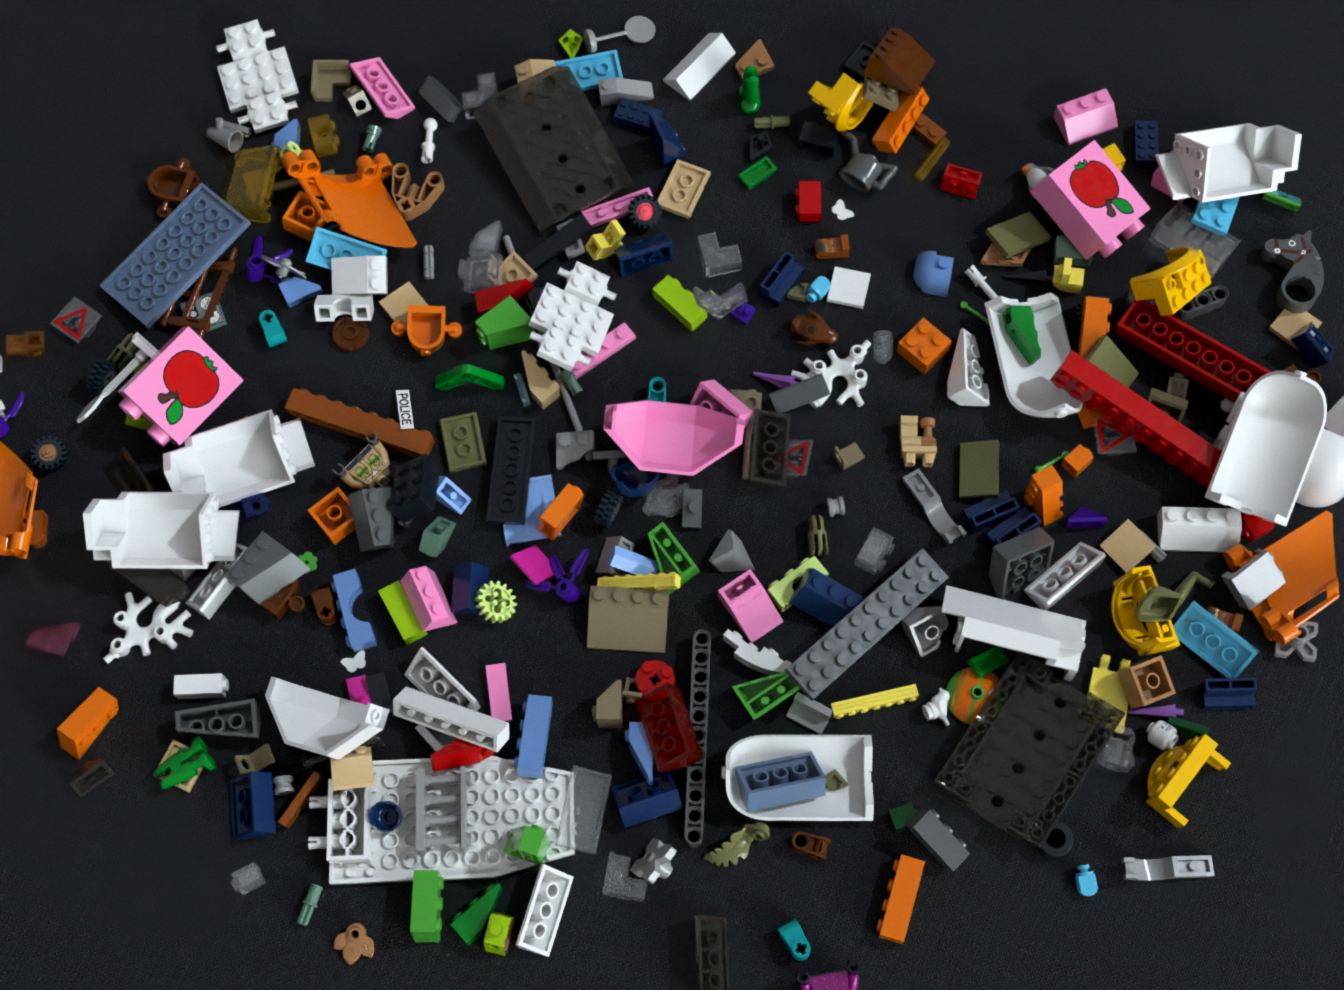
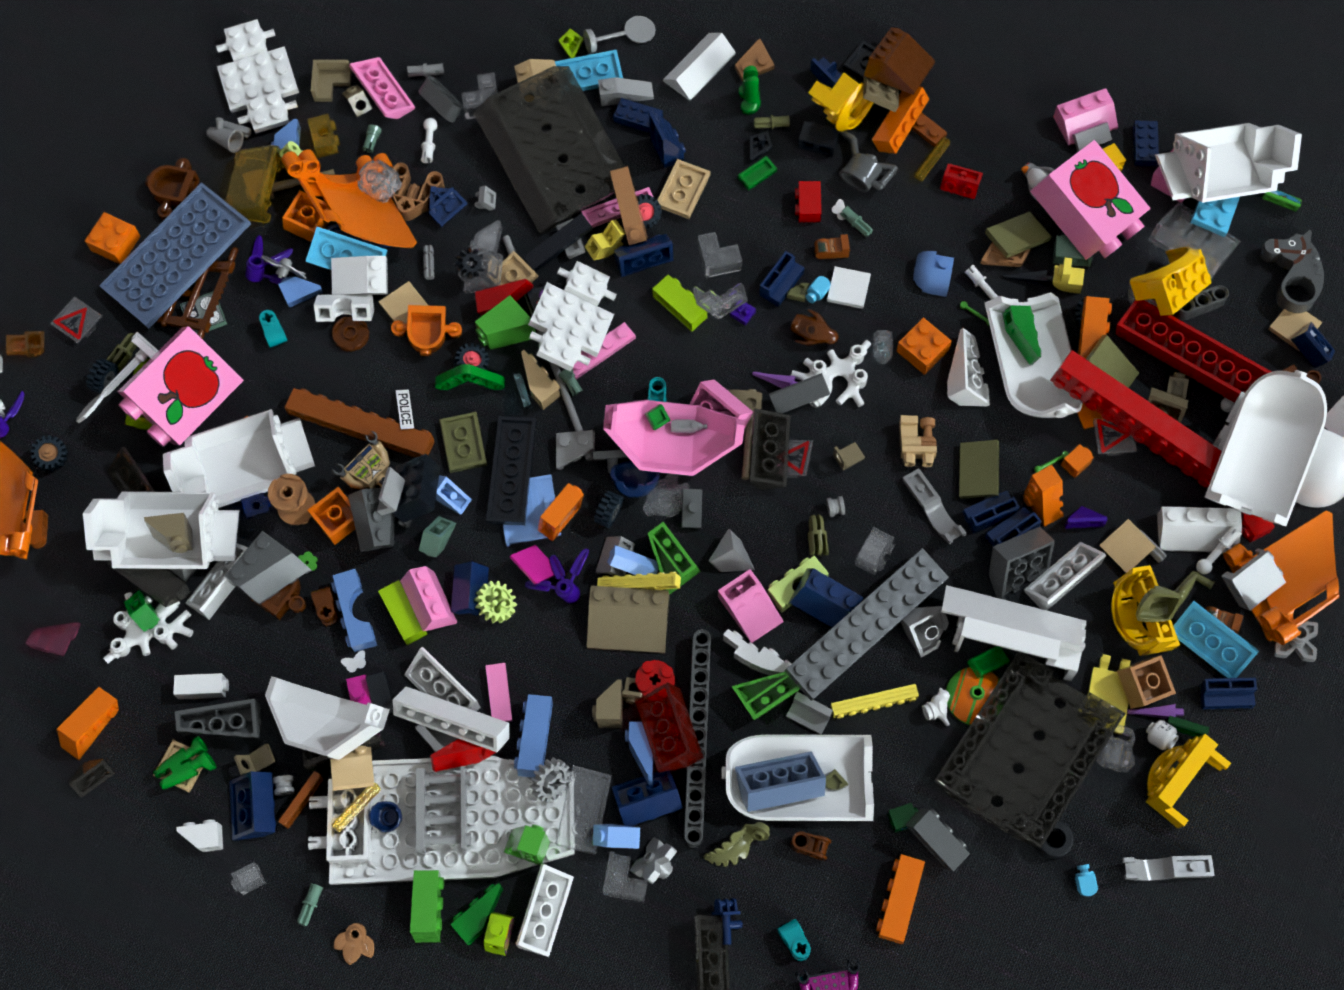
none -> orange brick [85,212,141,264]
none -> green slope [124,590,160,632]
none -> dark tan slope [144,513,193,553]
none -> white slope [176,820,223,852]
none -> medium nougat piece [268,474,315,525]
none -> clear yellow axle [332,782,381,832]
none -> clear brick [357,159,402,203]
none -> light grey panel [377,467,405,515]
none -> light grey pin [407,63,444,77]
none -> dark blue slope [429,186,468,228]
none -> black gear [454,247,486,279]
none -> black wheel [454,343,489,370]
none -> light grey tile [475,185,496,211]
none -> light grey gear [530,758,571,802]
none -> light blue slope [593,824,640,849]
none -> medium nougat slope [610,166,648,245]
none -> green tile [644,404,671,430]
none -> light grey piece [671,419,707,433]
none -> dark blue arm [712,898,743,945]
none -> dark blue panel [810,57,842,88]
none -> sand green axle [840,206,873,237]
none -> light grey tile [1073,122,1112,152]
none -> white pin [1196,526,1242,575]

